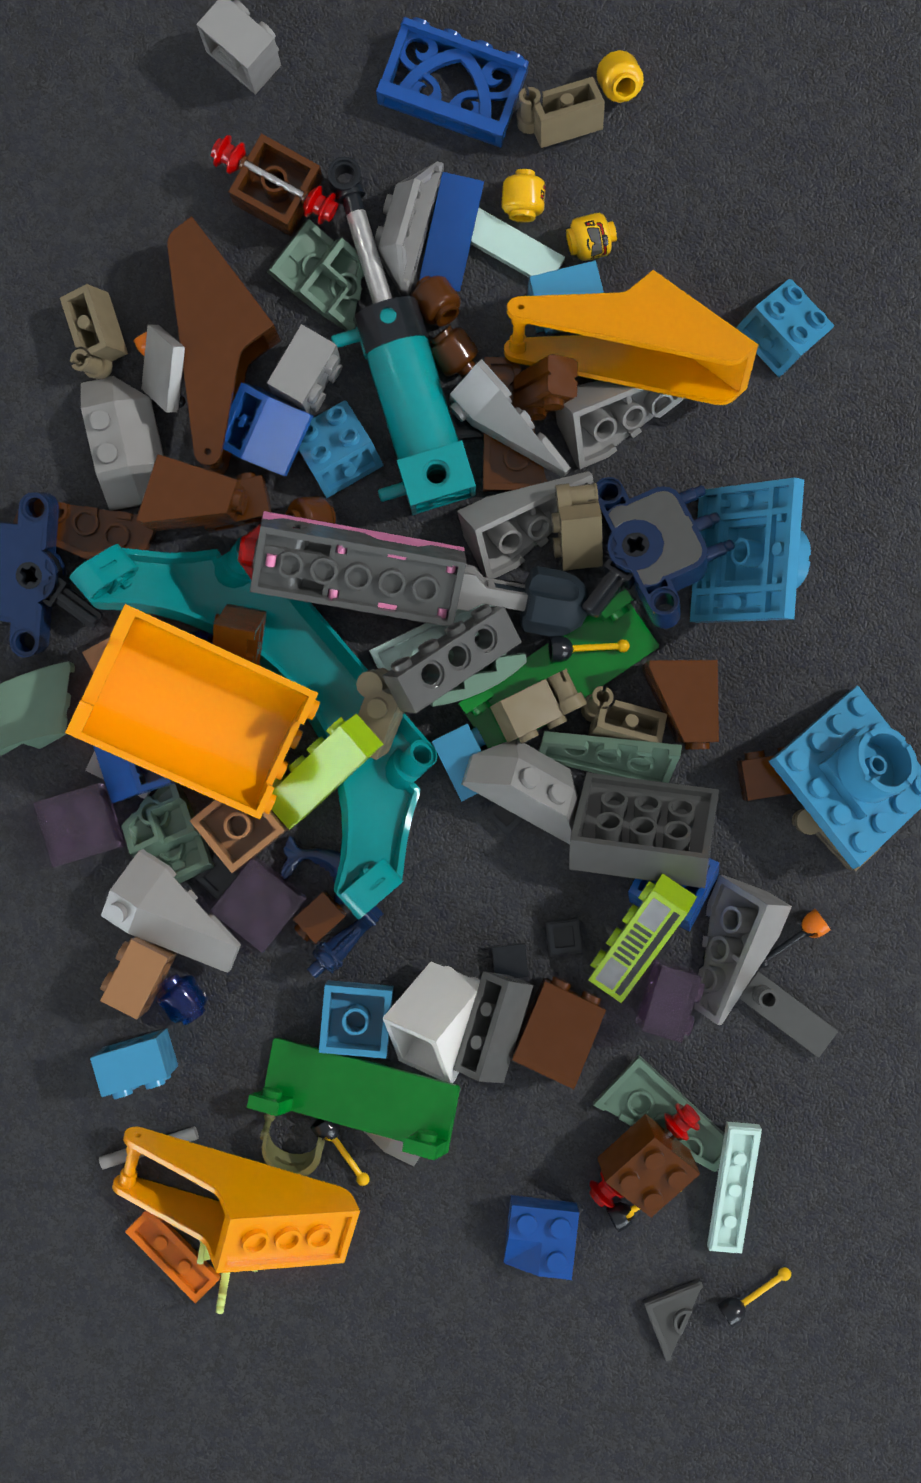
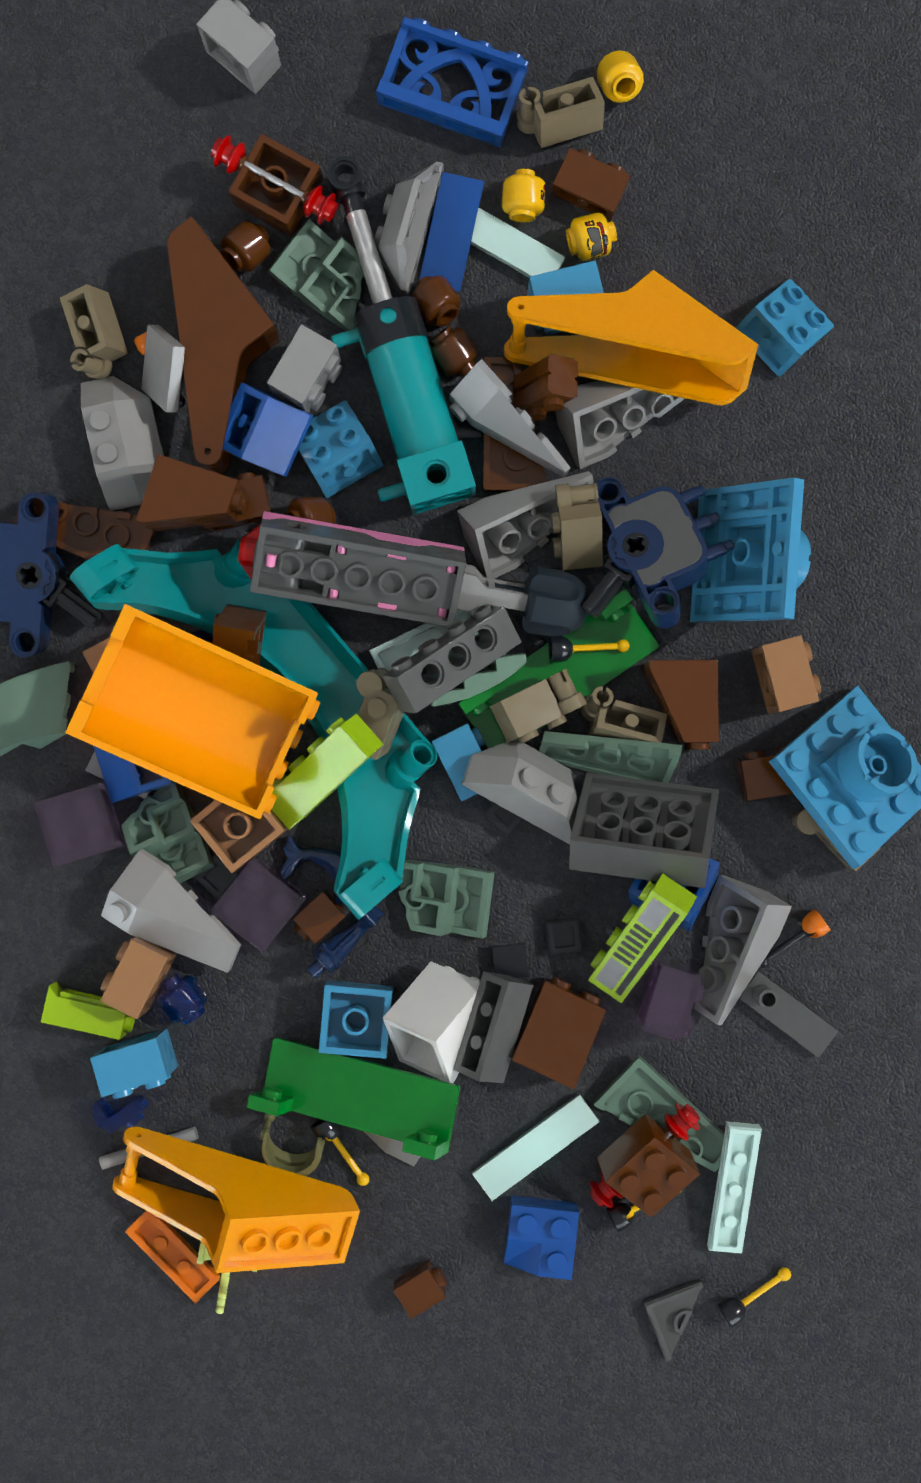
none -> lime window [41,981,135,1040]
none -> clear blue bracket [91,1094,149,1134]
none -> reddish brown head [220,221,270,272]
none -> reddish brown brick [393,1260,448,1319]
none -> sand green slope [398,860,495,939]
none -> light aqua tile [472,1093,599,1201]
none -> reddish brown brick [551,148,631,221]
none -> medium nougat brick [751,635,821,714]

